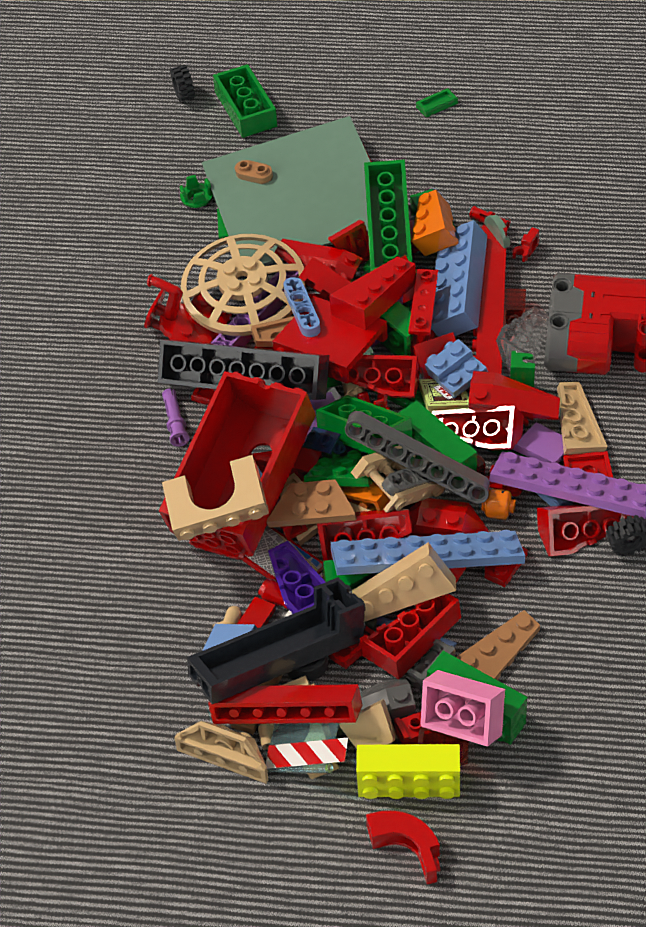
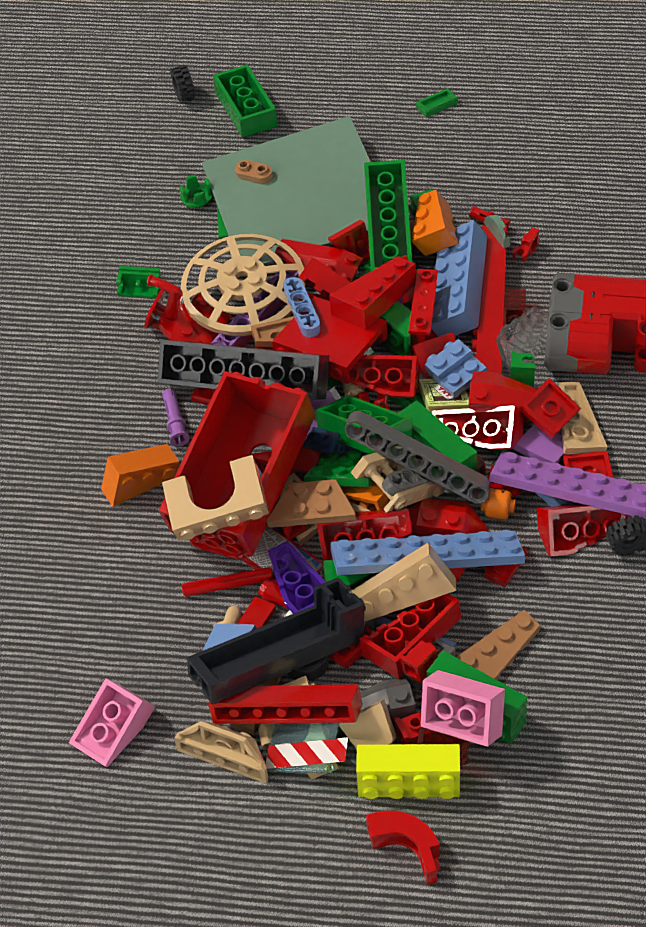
none -> bright pink slope [69,678,155,767]
none -> orange wedge [101,444,179,507]
none -> green hinge [116,266,162,299]
none -> red axle [182,567,274,597]
none -> red brick [399,640,438,683]
none -> red tile [519,378,581,439]

